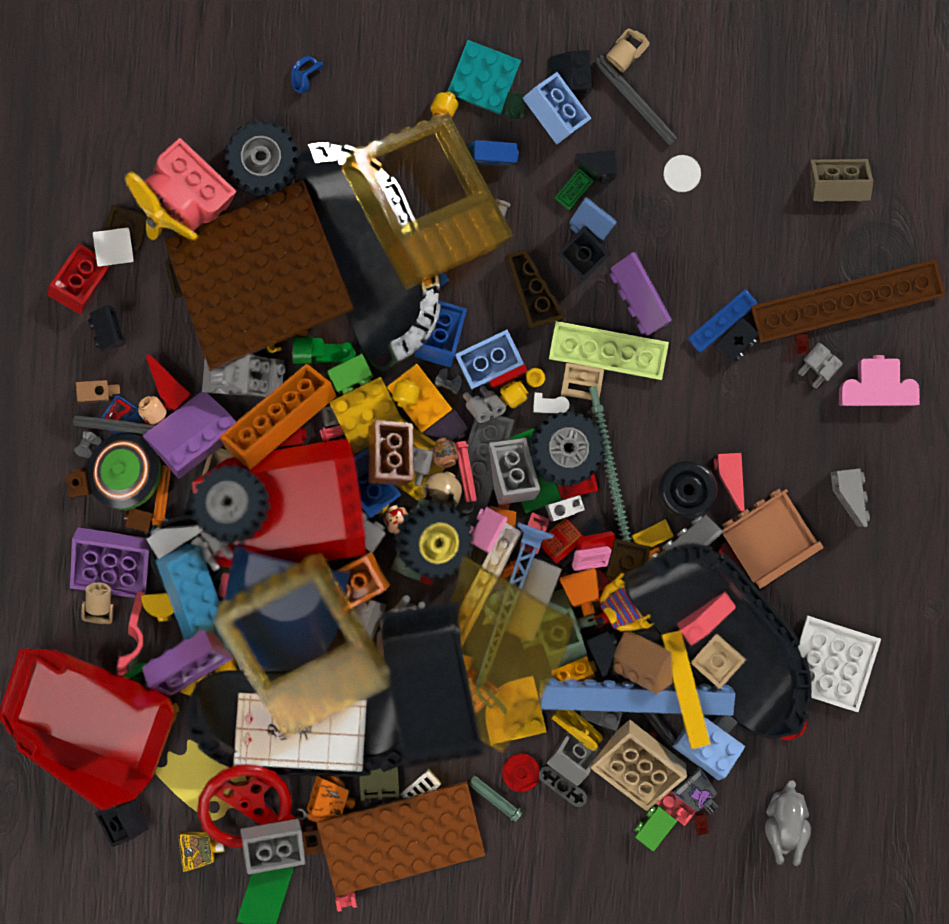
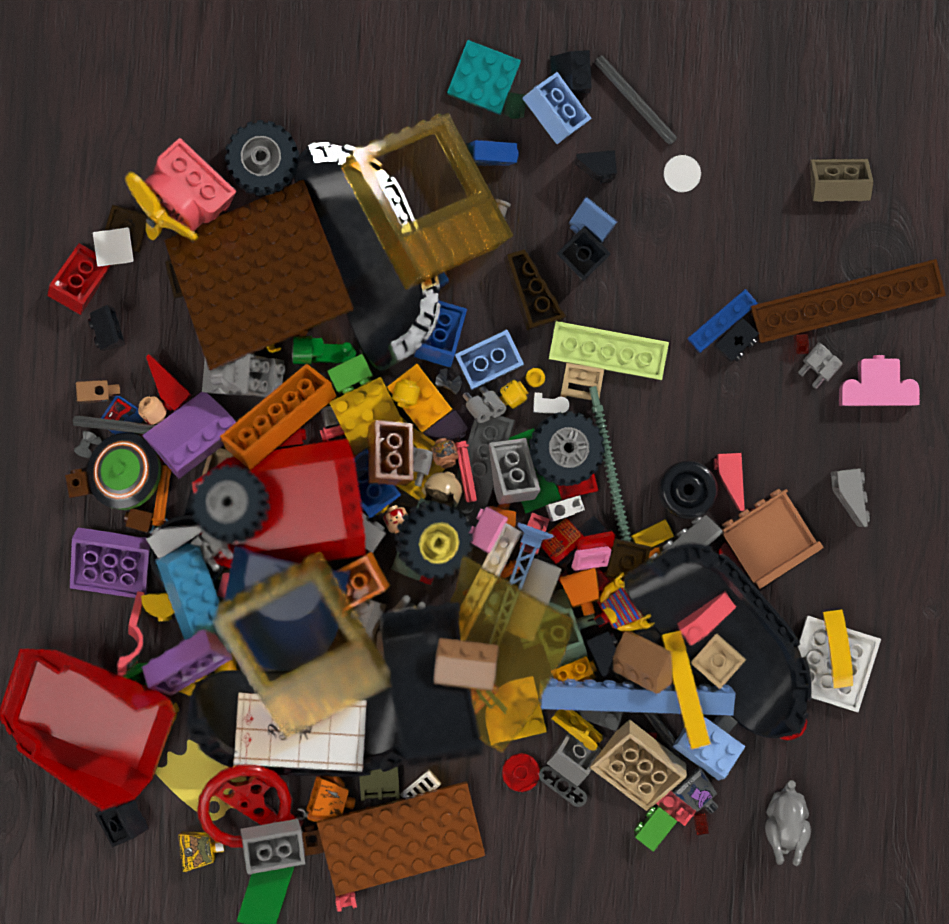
tan piece [82,582,114,624] -> none
blue piece [291,56,323,93] -> none
yellow head [430,92,458,121] -> none
sand green axle [468,776,522,822] -> none
red tile [489,364,527,389] -> none
green tile [555,169,594,210] -> none
tan piece [606,29,650,72] -> none
medium lavender slope [609,252,672,336] -> none
none -> medium nougat slope [434,638,498,691]
none -> yellow slope [823,609,853,689]

